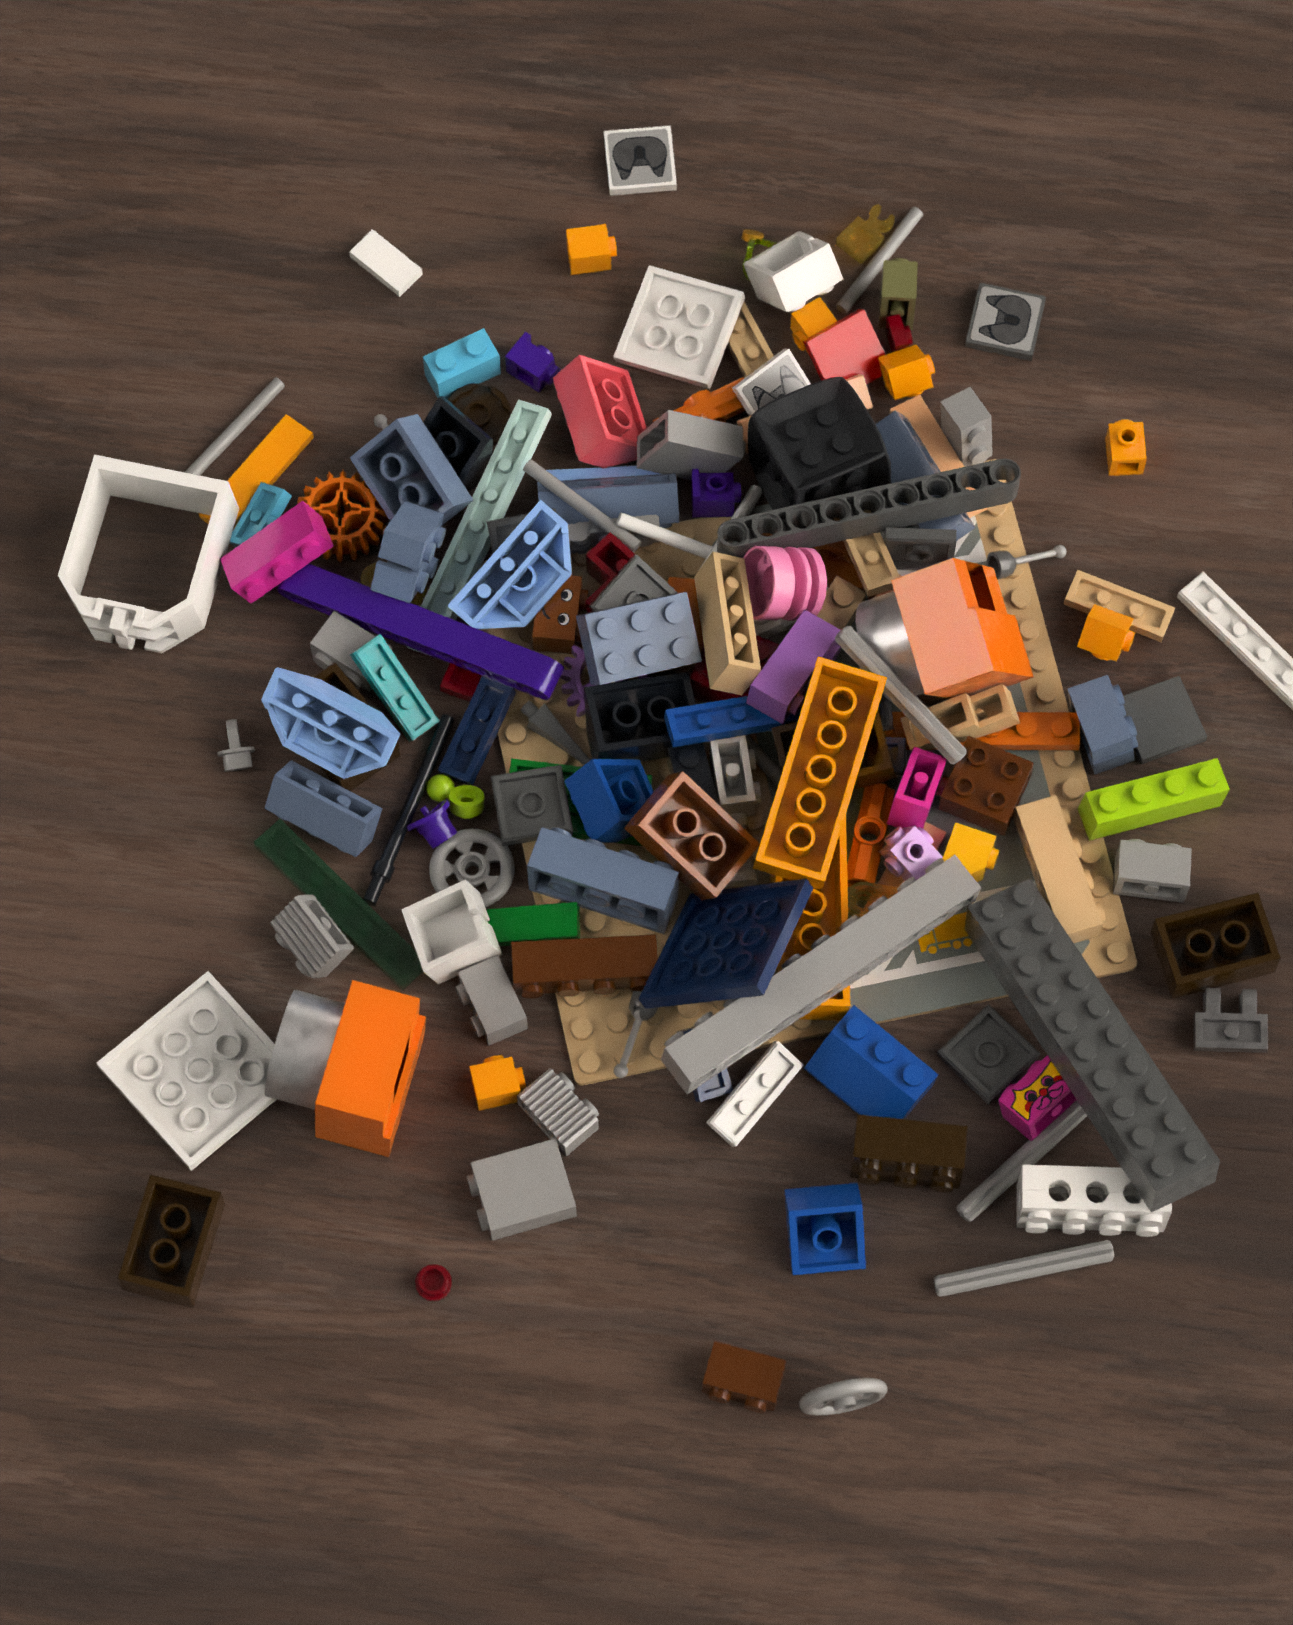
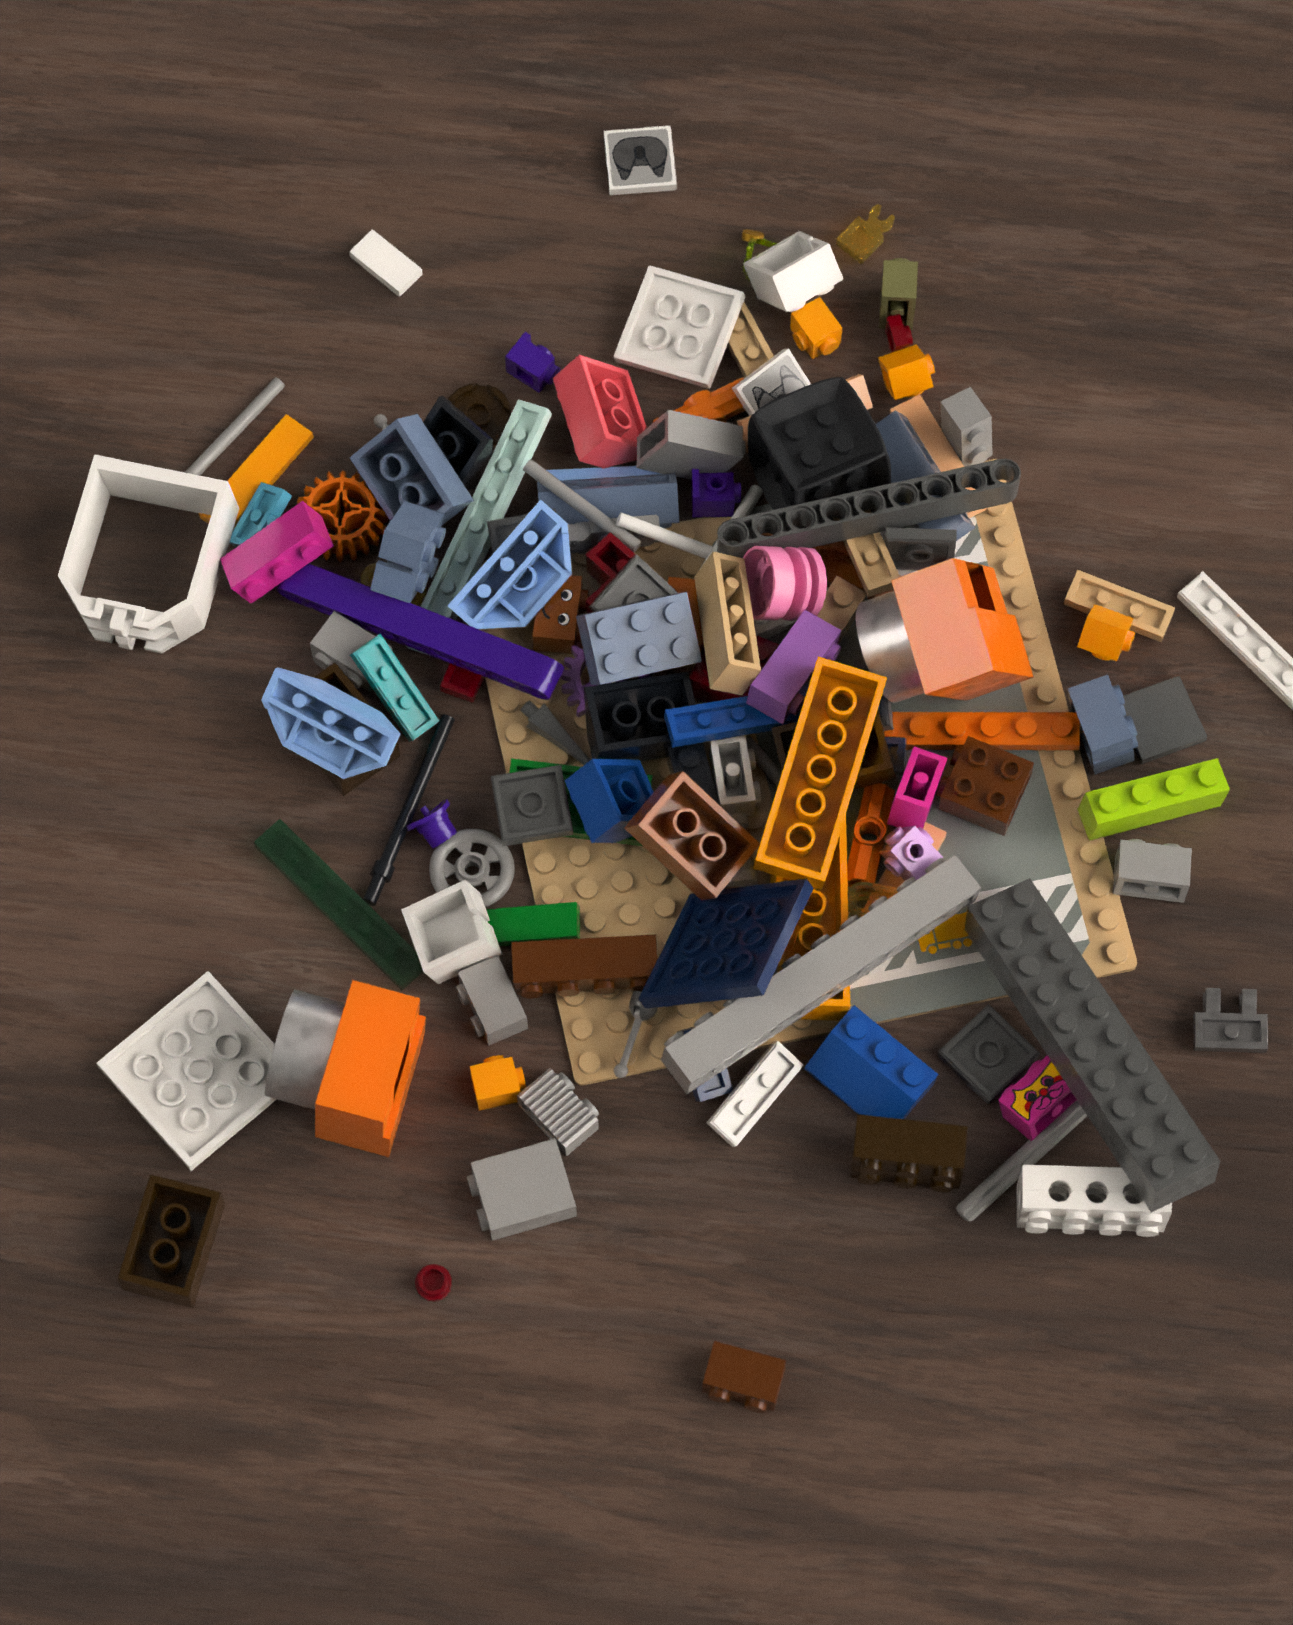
light grey piece [217,719,255,772] -> none
sand blue brick [264,760,383,857] -> none
light grey brick [270,895,354,978] -> none
medium azure brick [423,328,501,399] -> none
lime plate [426,774,484,819] -> none
dark blue plate [438,676,517,785] -> none
sand blue brick [527,827,679,934] -> none
light orange brick [566,224,617,275] -> none
blue slope [784,1183,866,1275] -> none
light grey plate [799,1378,887,1416] -> none
tile [803,309,886,385] -> none
light grey axle [835,625,967,764] -> none
light grey bar [836,207,923,314] -> none
tan slope [900,684,1020,751] -> none
light grey axle [934,1240,1114,1297] -> none
yellow slope [942,822,1000,882] -> none
tile [965,283,1046,361] -> none
hinge [987,545,1067,580] -> none
tan brick [1013,795,1106,943] -> none
light orange brick [1105,420,1147,476] -> none
dark brown brick [1150,892,1281,999] -> none

